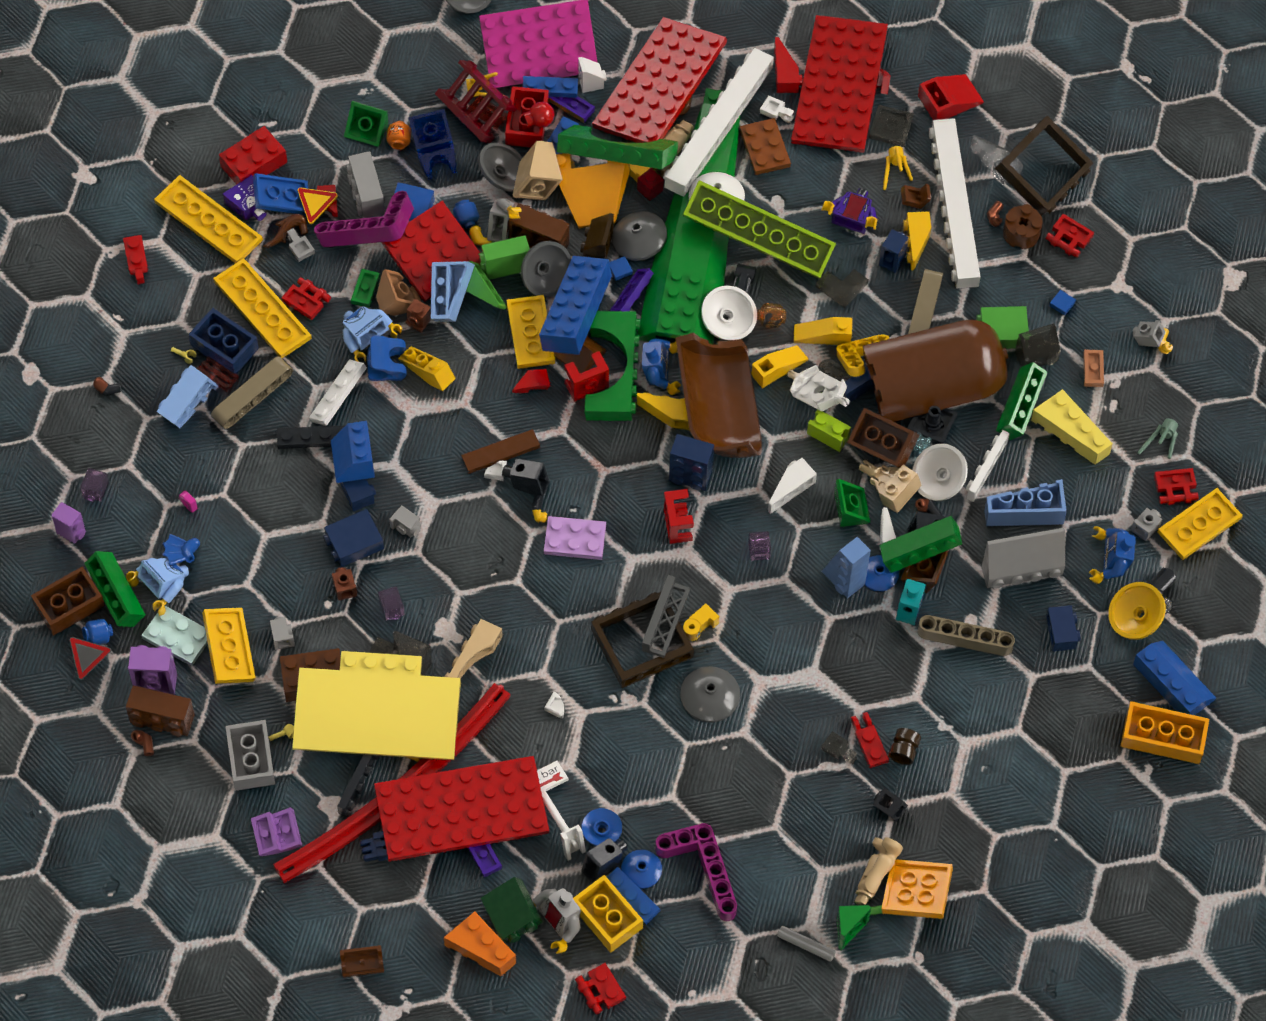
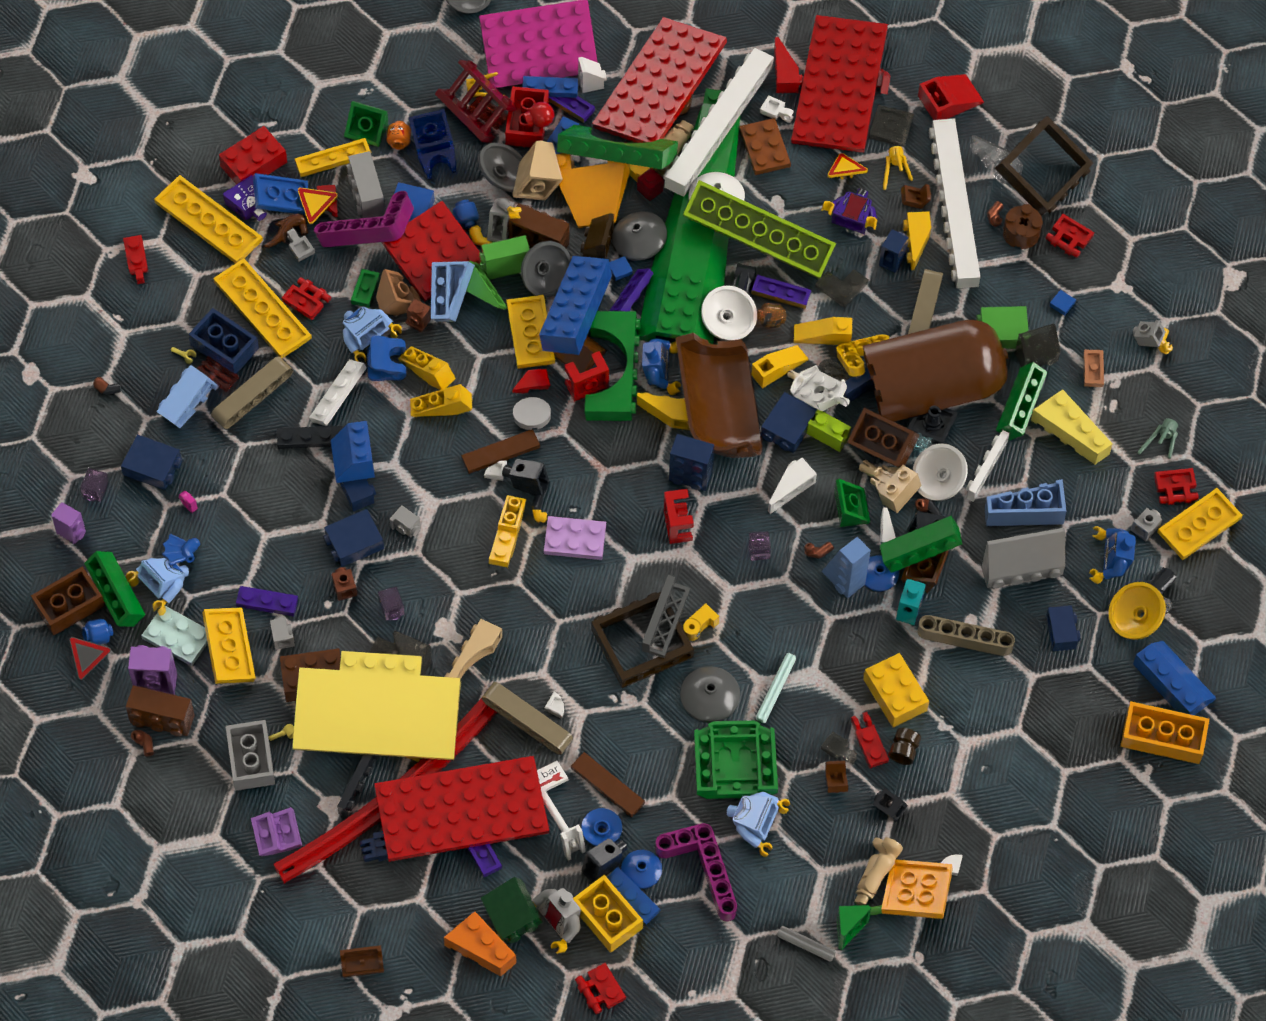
none -> dark blue brick [121,434,183,490]
none -> dark purple plate [236,586,298,617]
none -> yellow plate [295,138,371,177]
none -> yellow slope [410,384,472,417]
none -> dark tan beam [482,682,573,755]
none -> yellow slope [489,495,526,568]
none -> light grey tile [513,397,551,430]
none -> reddish brown tile [571,752,645,817]
none -> green wedge [694,720,778,799]
none -> light blue torso [727,792,790,857]
none -> dark purple plate [751,275,811,309]
none -> light aqua axle [756,653,796,723]
none -> dark blue brick [761,392,817,453]
none -> copper arm [804,541,834,559]
none -> reddish brown bracket [825,761,848,793]
none -> yellow piece [828,153,868,180]
none -> yellow brick [863,653,929,728]
none -> white tile [941,855,963,876]

